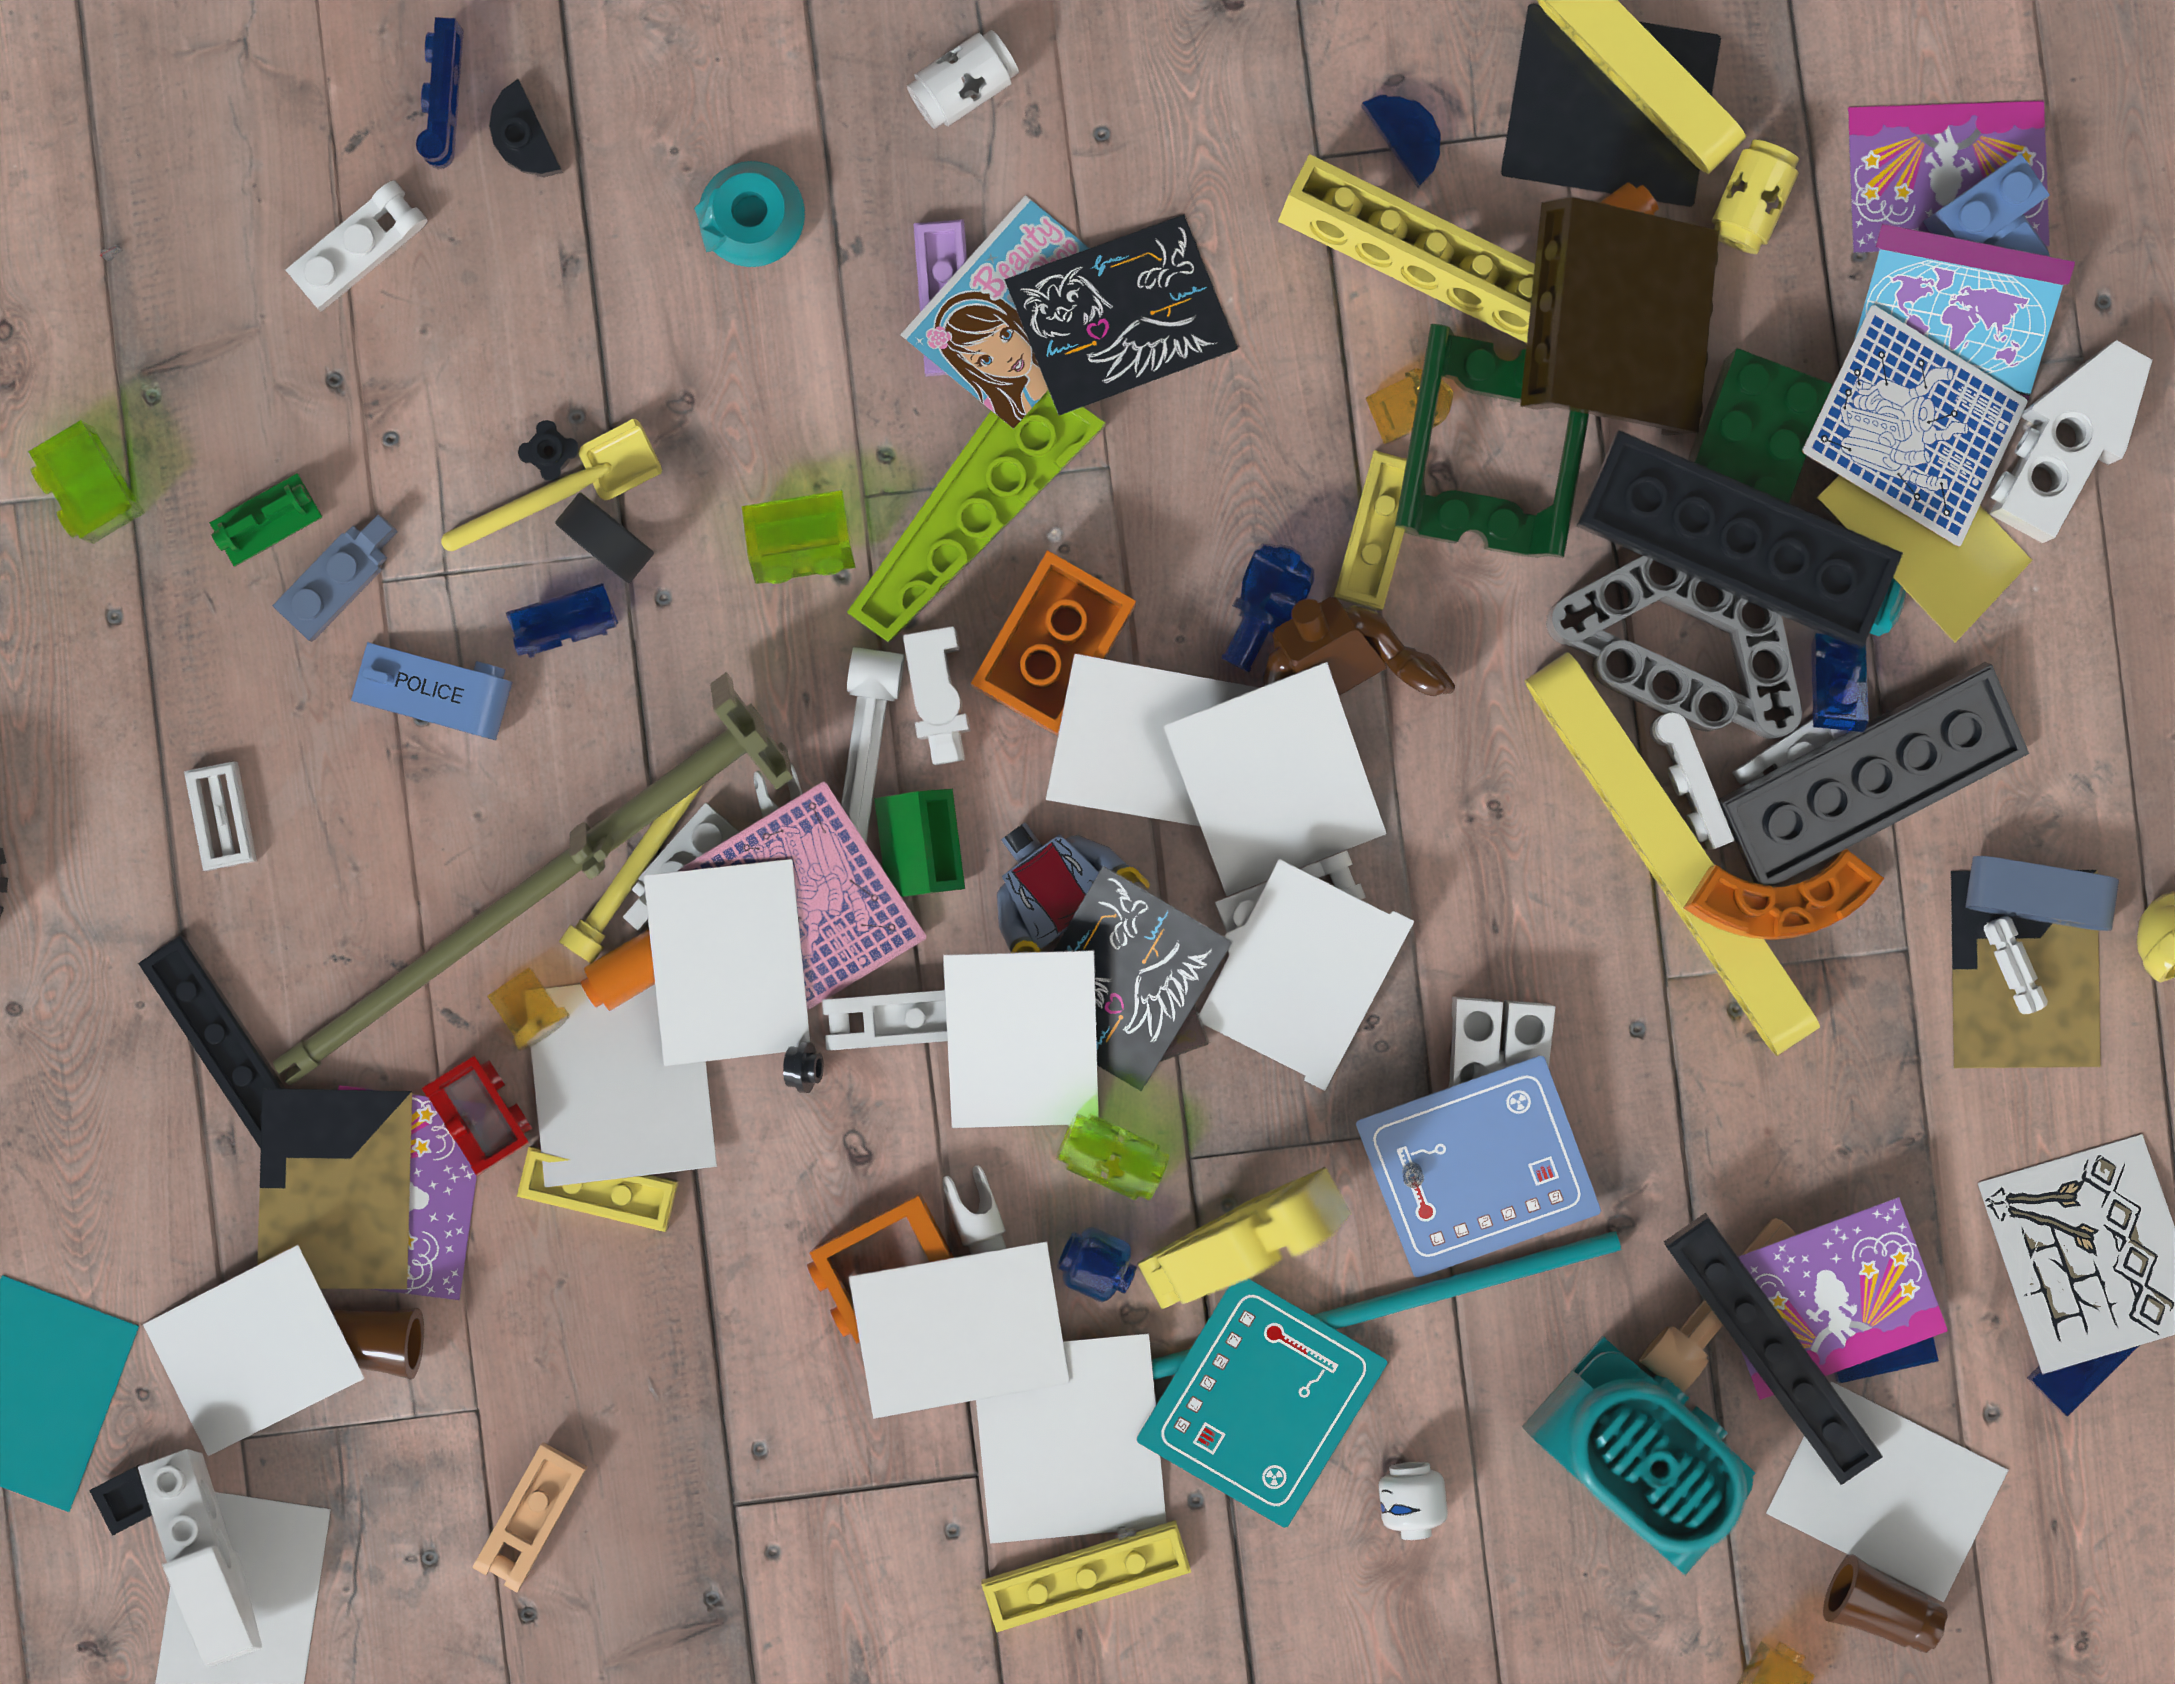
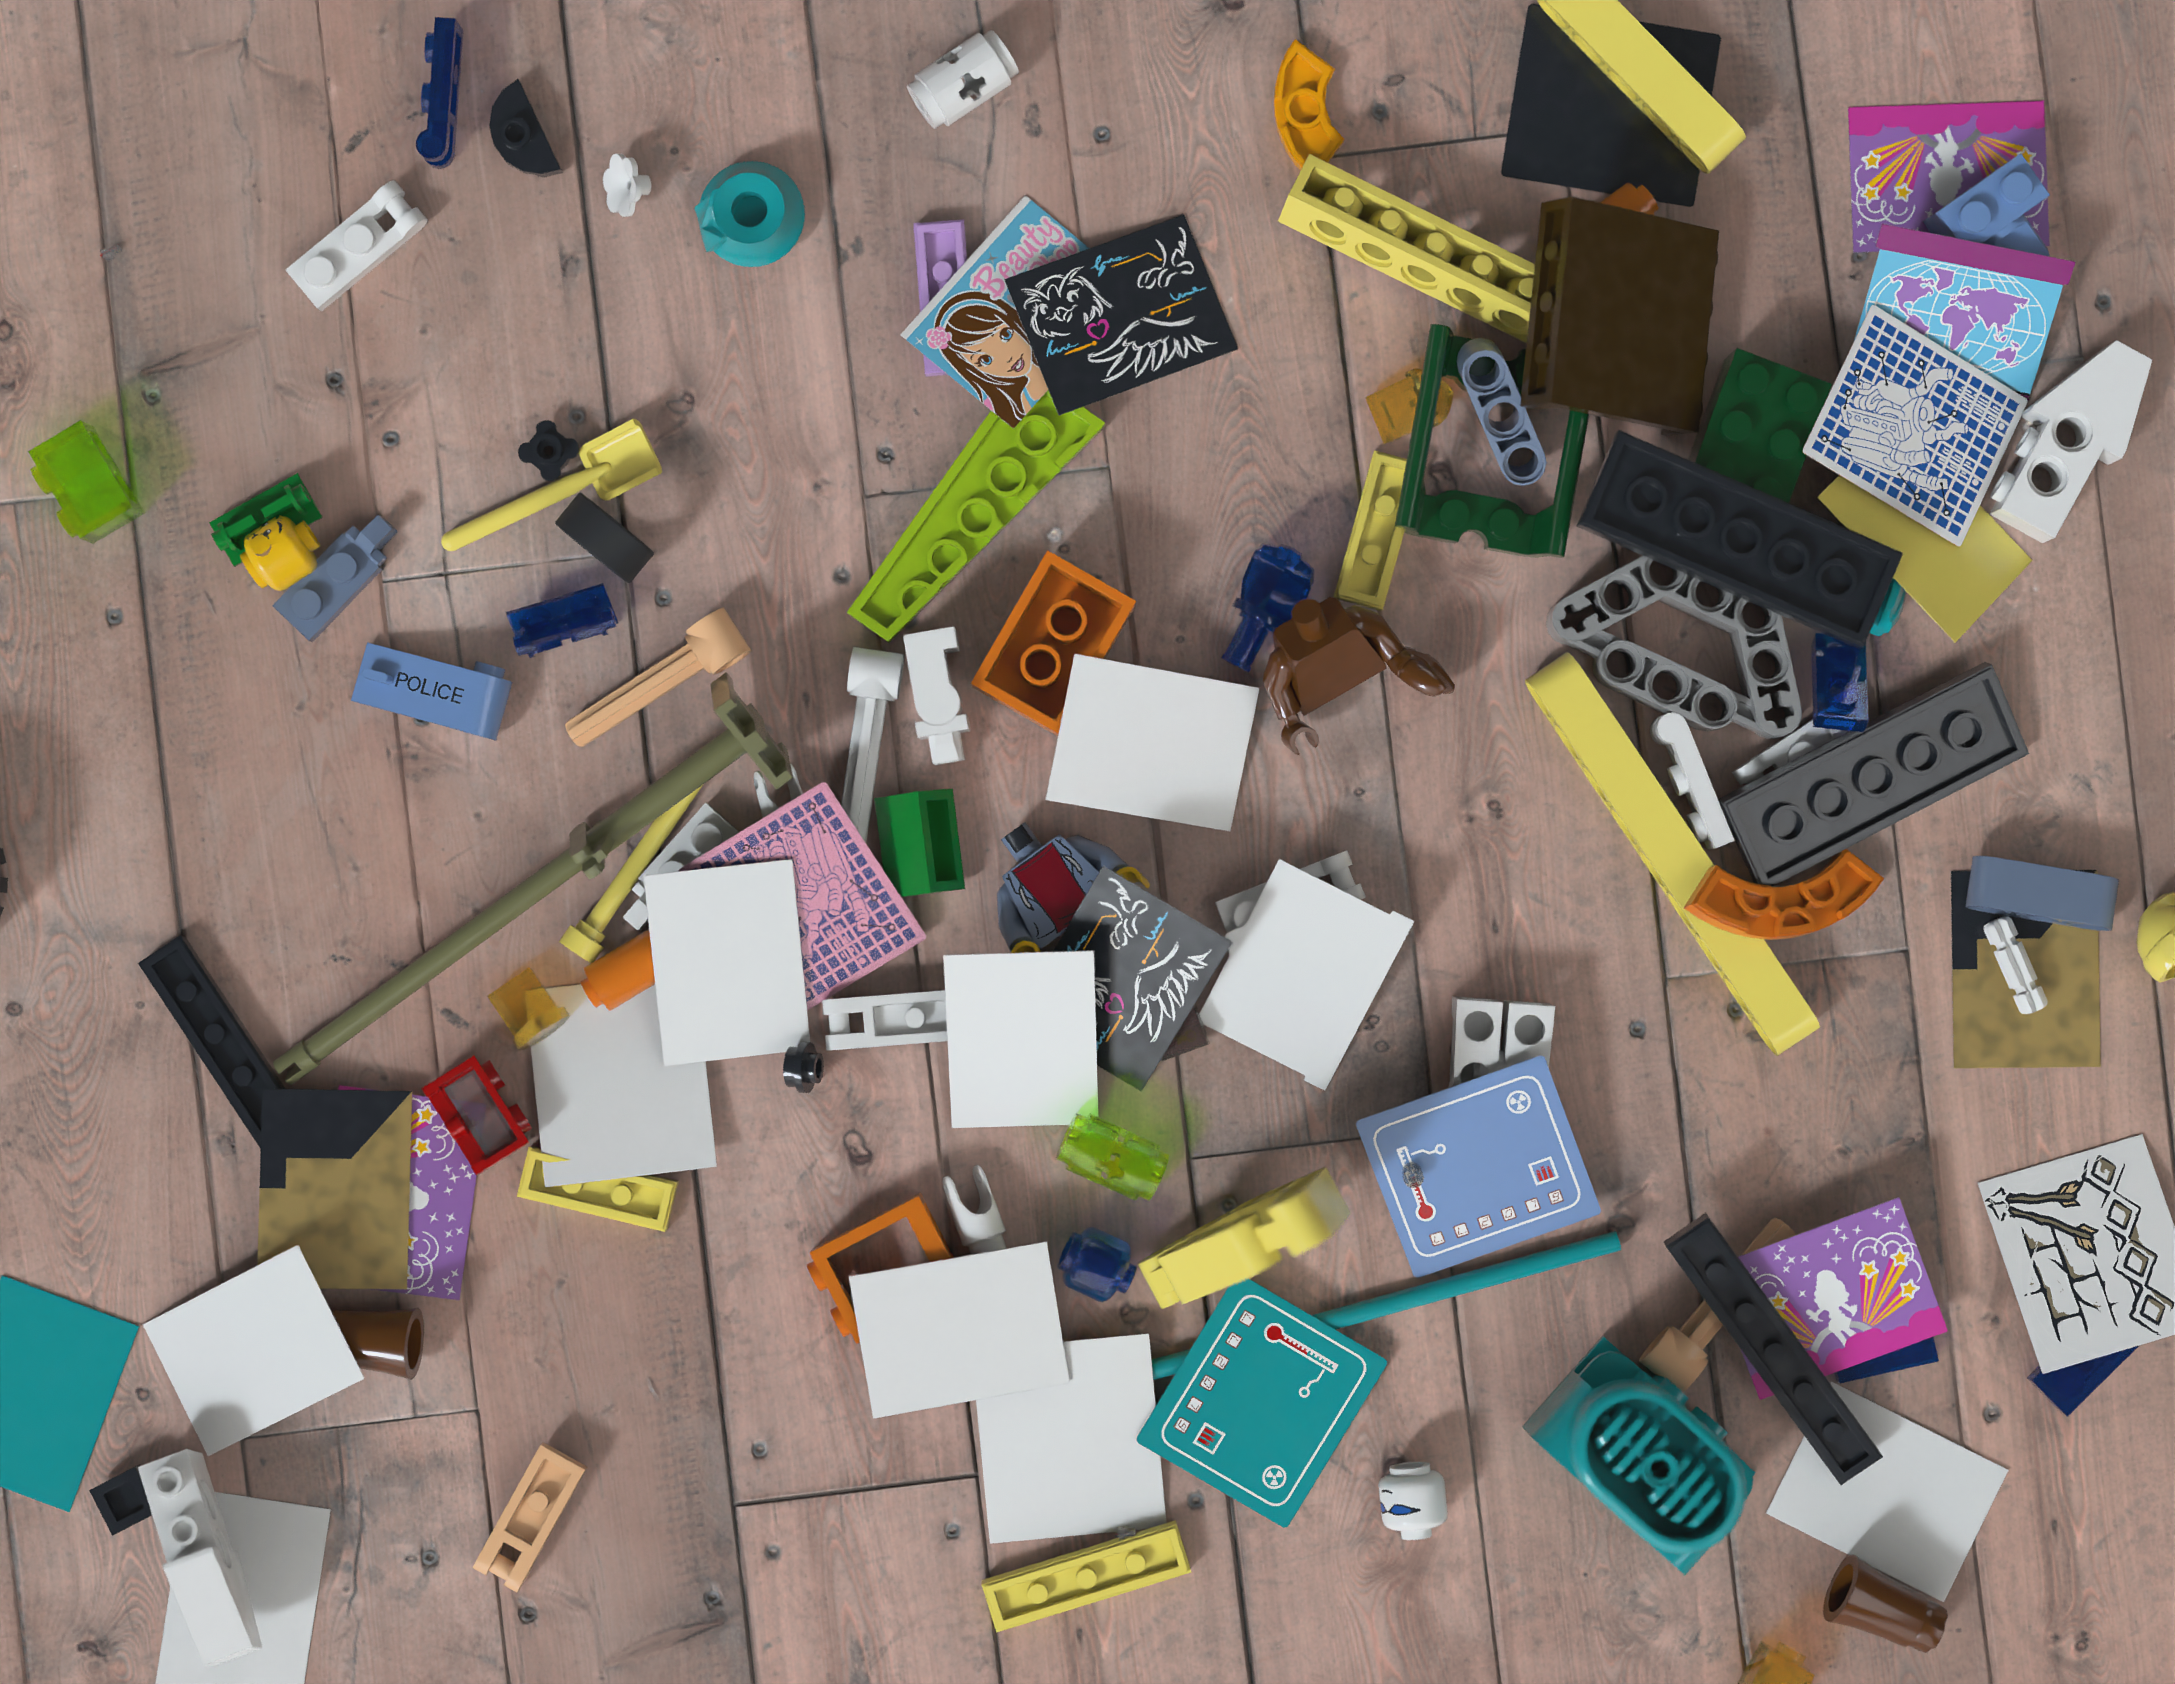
white tile [184,761,257,871] -> none
clear neon green brick [742,490,856,584] -> none
white sticker [1164,662,1386,896] -> none
clear blue plate [1361,95,1441,189] -> none
light yellow piece [1712,139,1799,254] -> none
none -> yellow head [240,515,320,591]
none -> light nougat axle [565,608,752,747]
none -> white plant [603,153,651,217]
none -> light orange tile [1274,39,1345,171]
none -> sand blue beam [1456,338,1547,486]

